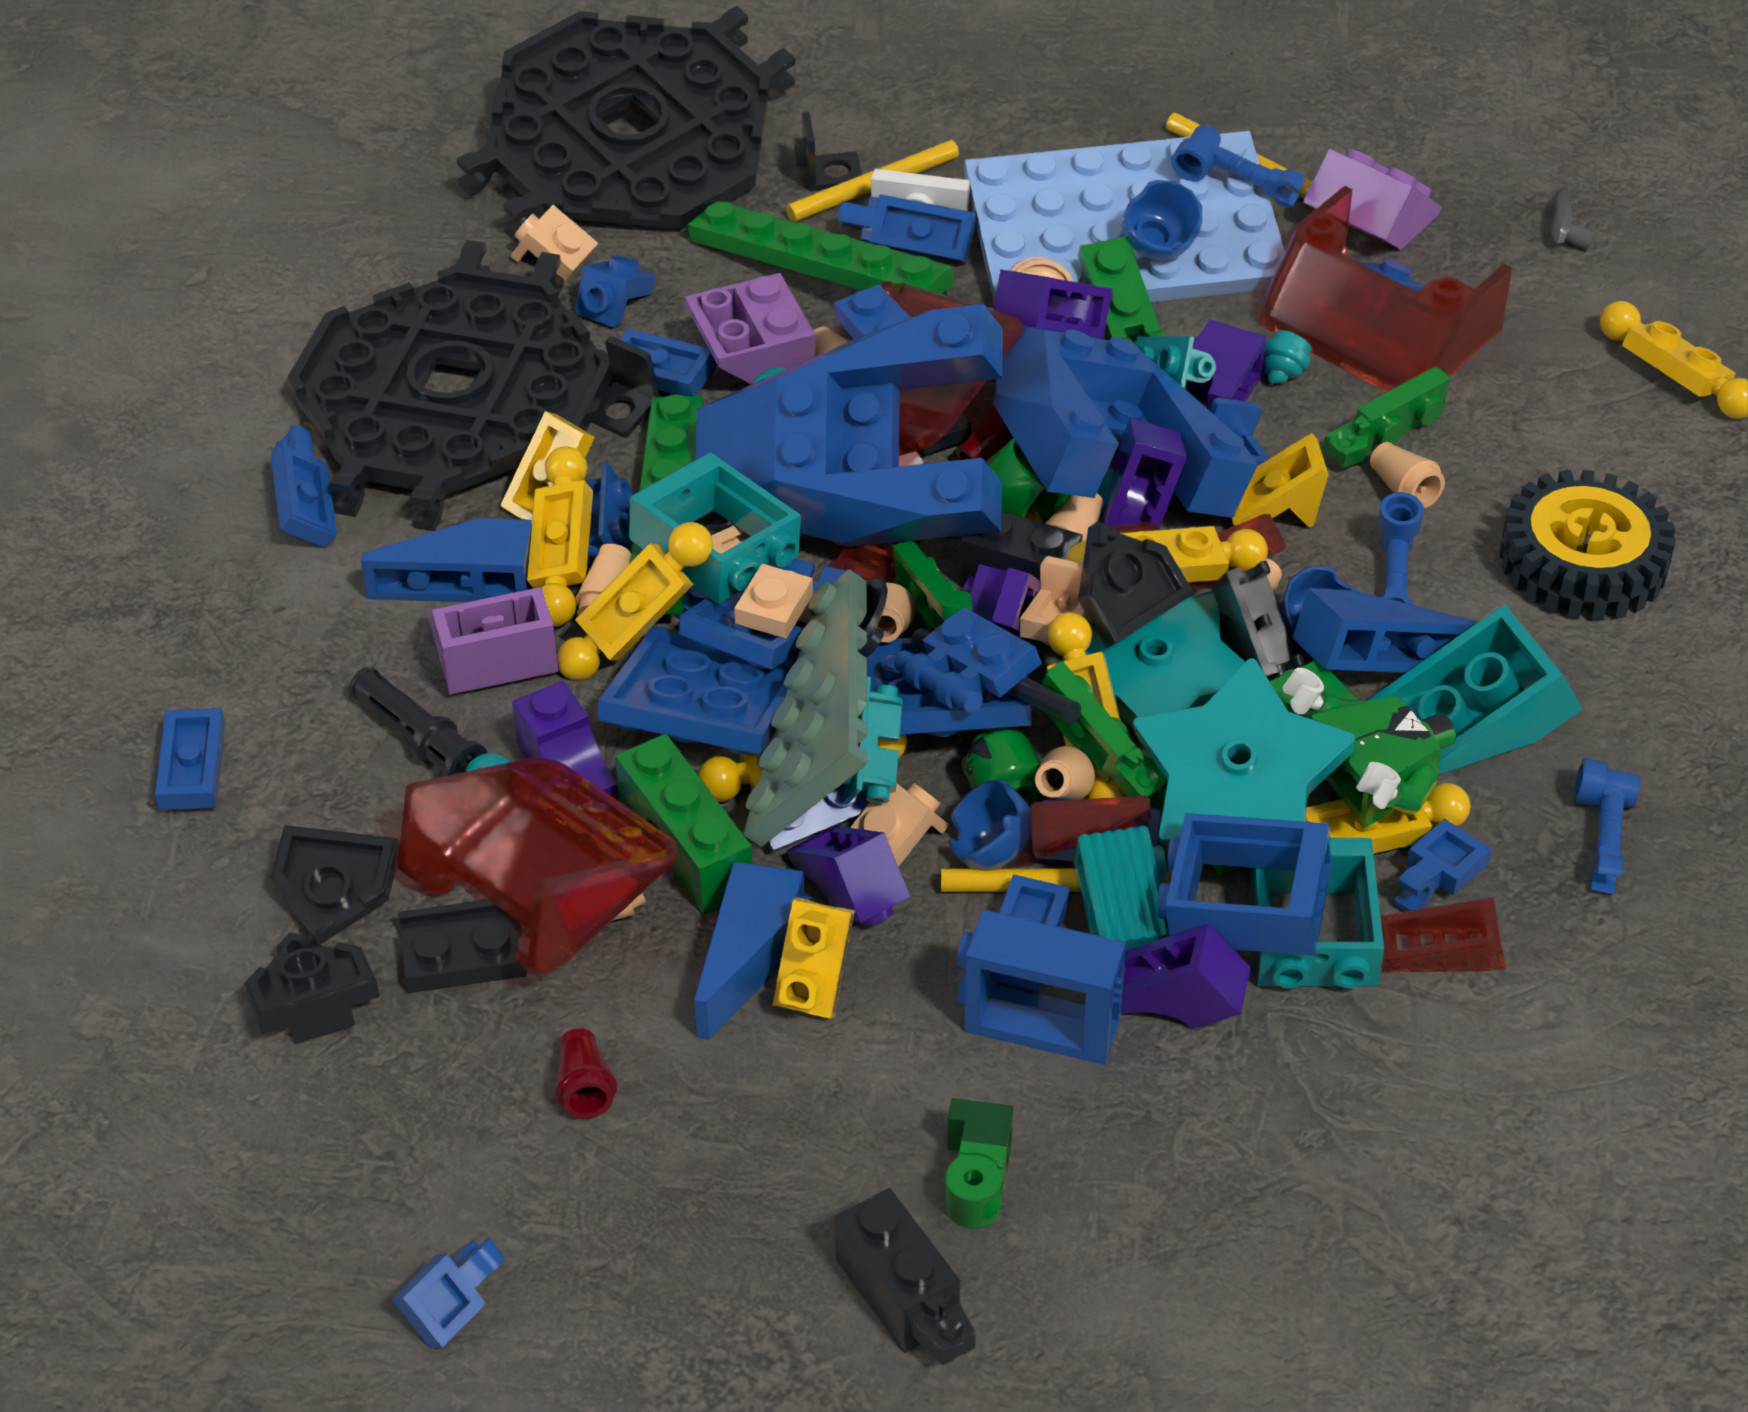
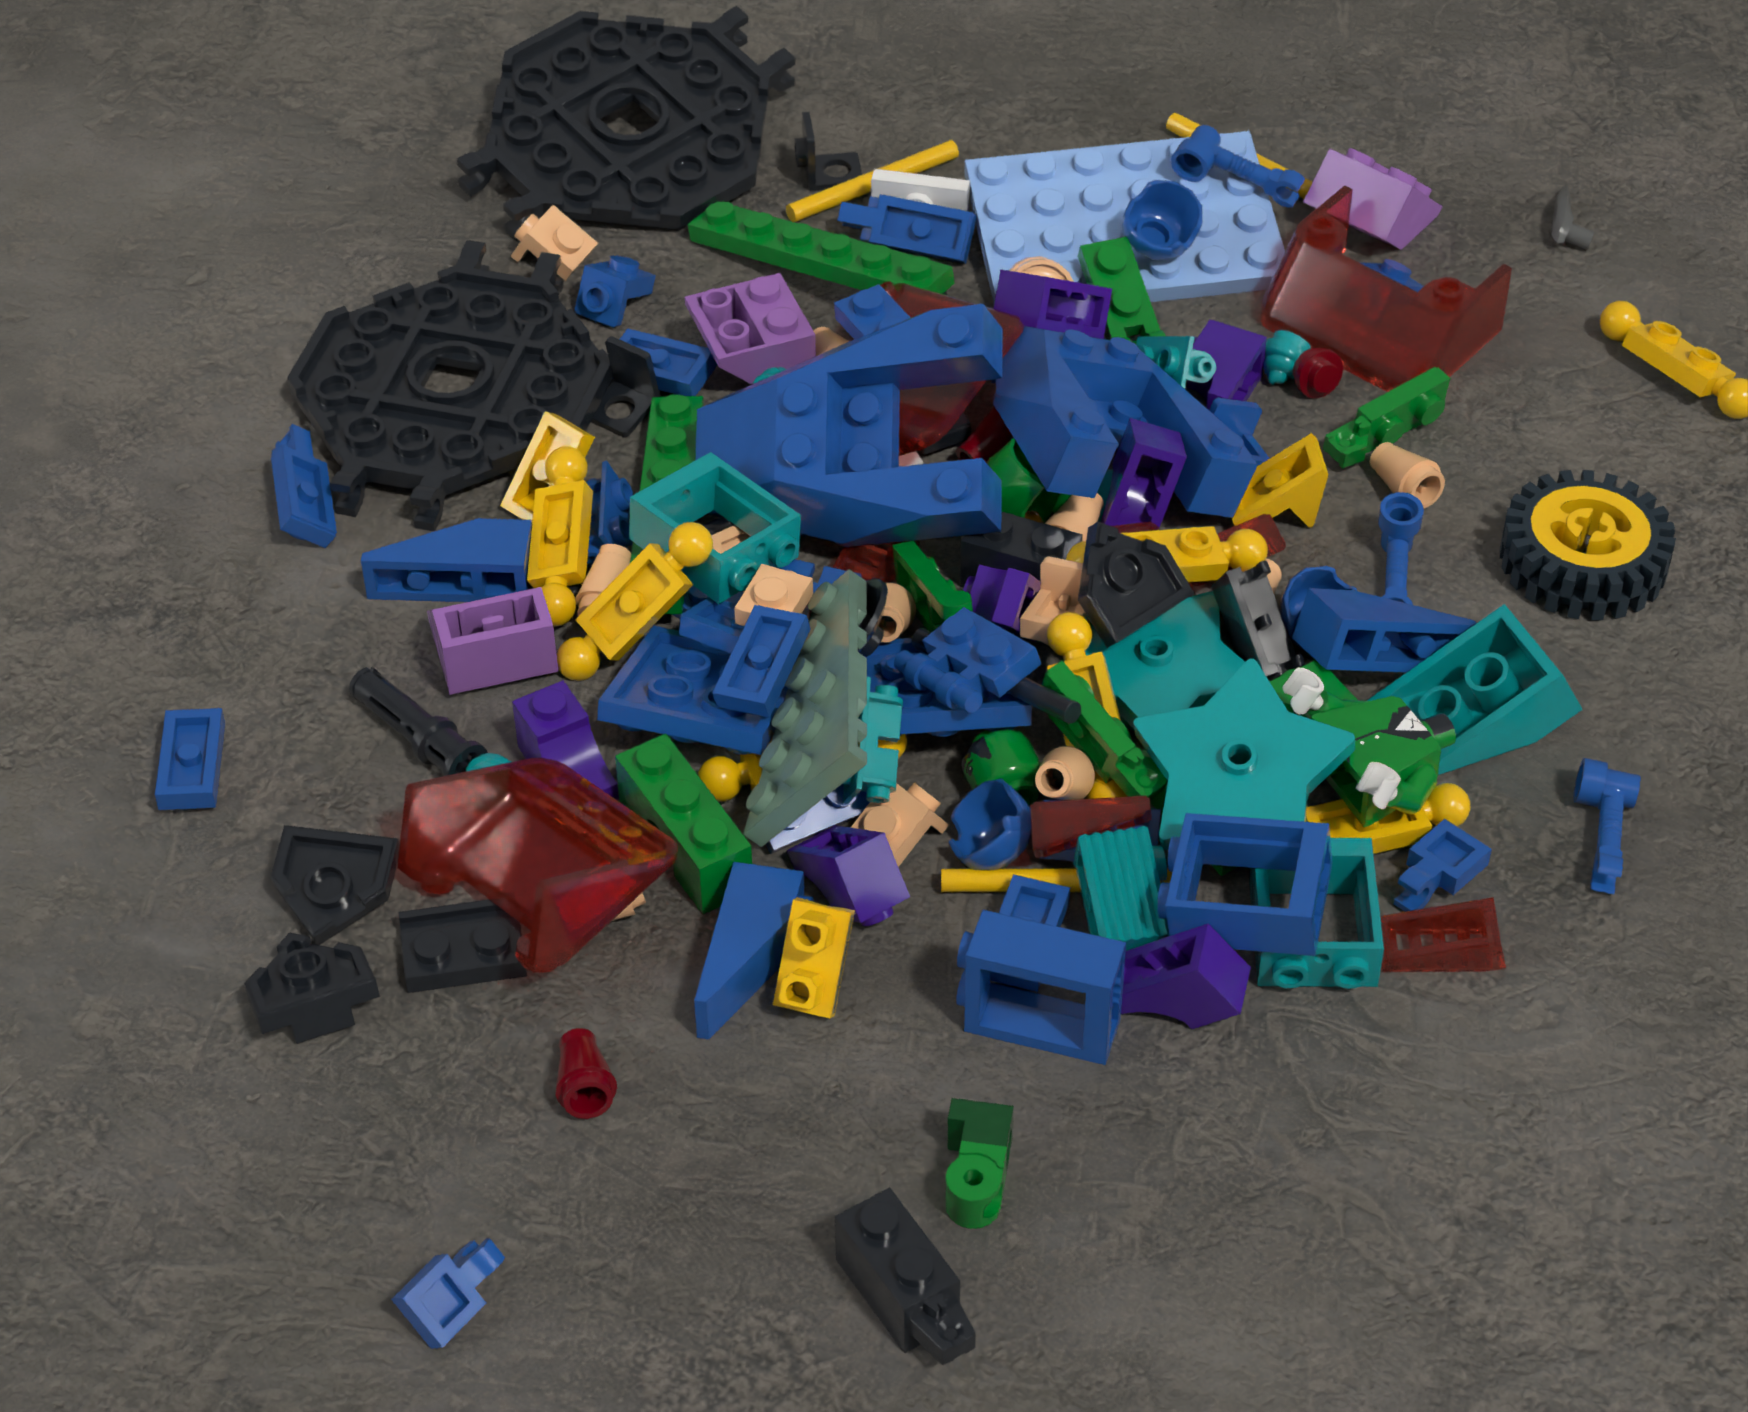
none -> blue plate [712,605,811,717]
none -> dark red plate [1293,348,1343,398]

